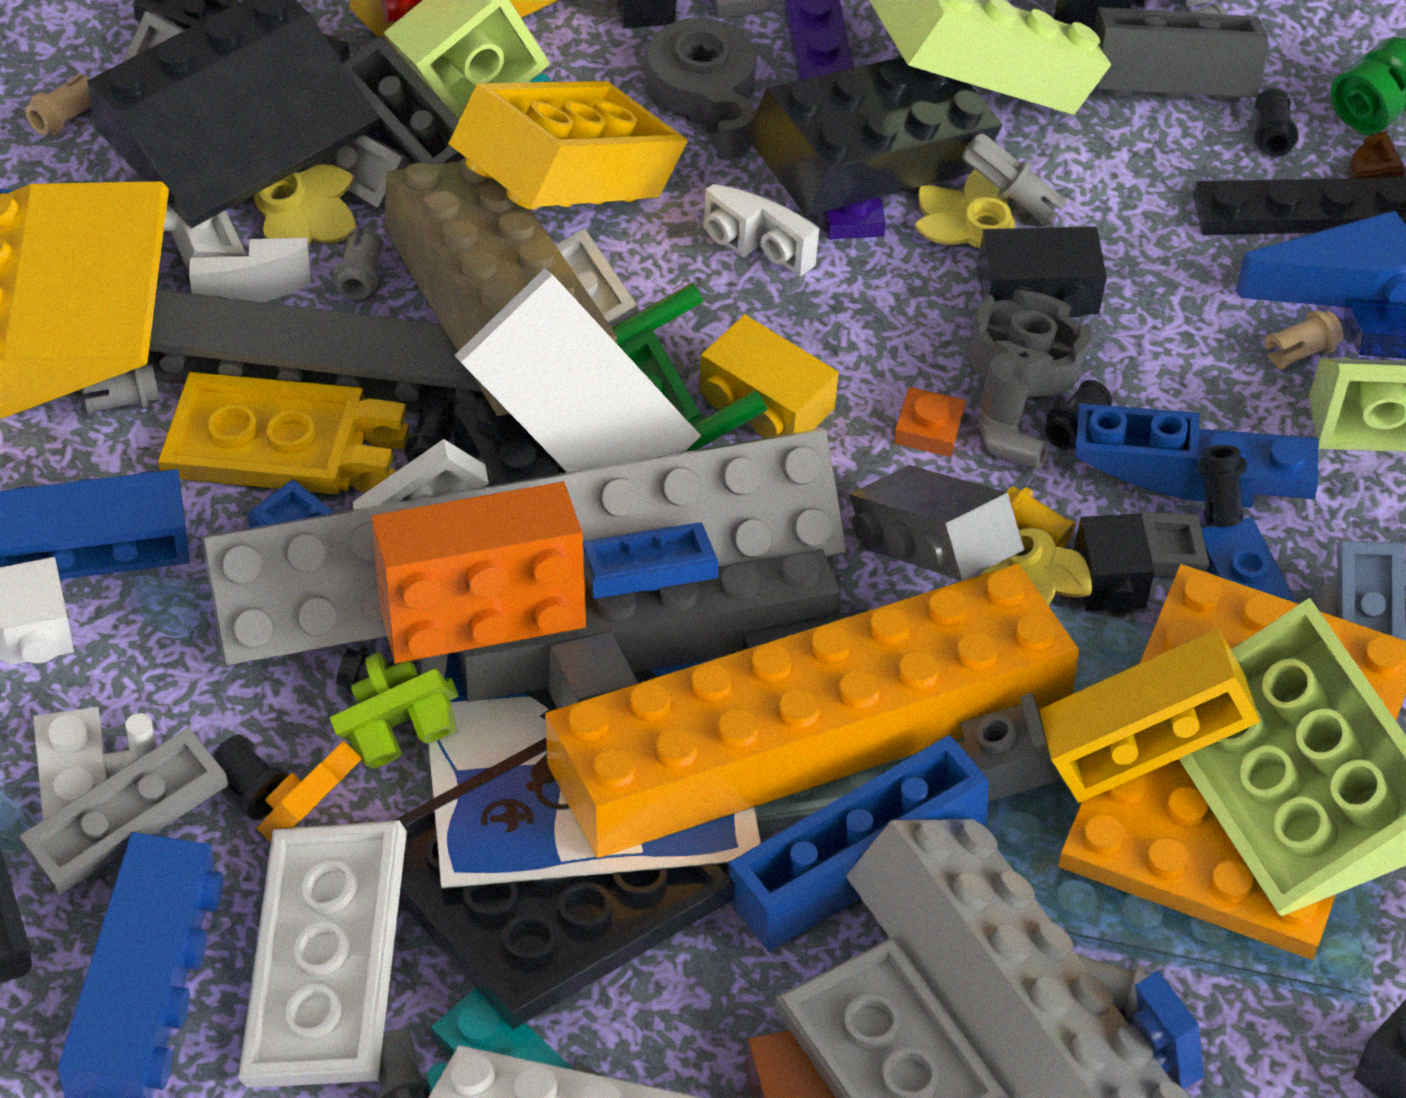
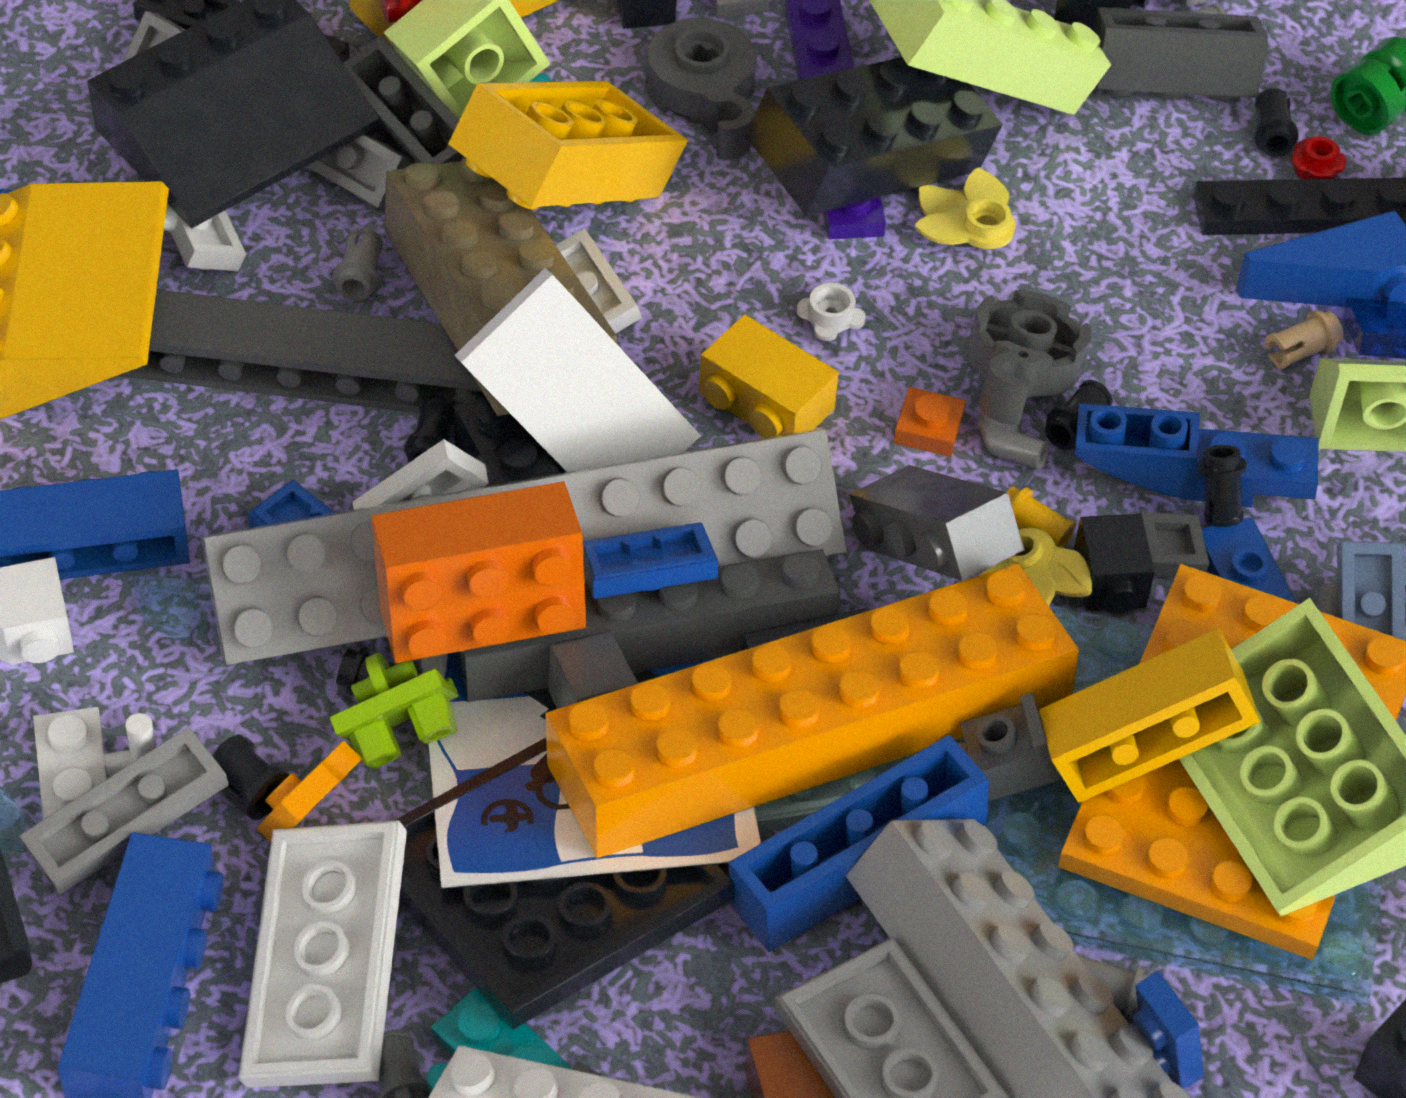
tan pin [26,74,92,135] -> none
light grey pin [83,364,159,414] -> none
yellow tile [158,372,410,495] -> none
white slope [189,238,311,302] -> none
light yellow plate [254,164,356,246] -> none
green plate [612,282,768,452] -> none
white slope [703,184,819,277] -> none
light grey axle [962,133,1067,227] -> none
black brick [977,226,1107,318] -> none
reddish brown tile [1348,131,1406,178] -> none
none -> white plate [797,283,866,341]
none -> red plate [1291,136,1346,179]

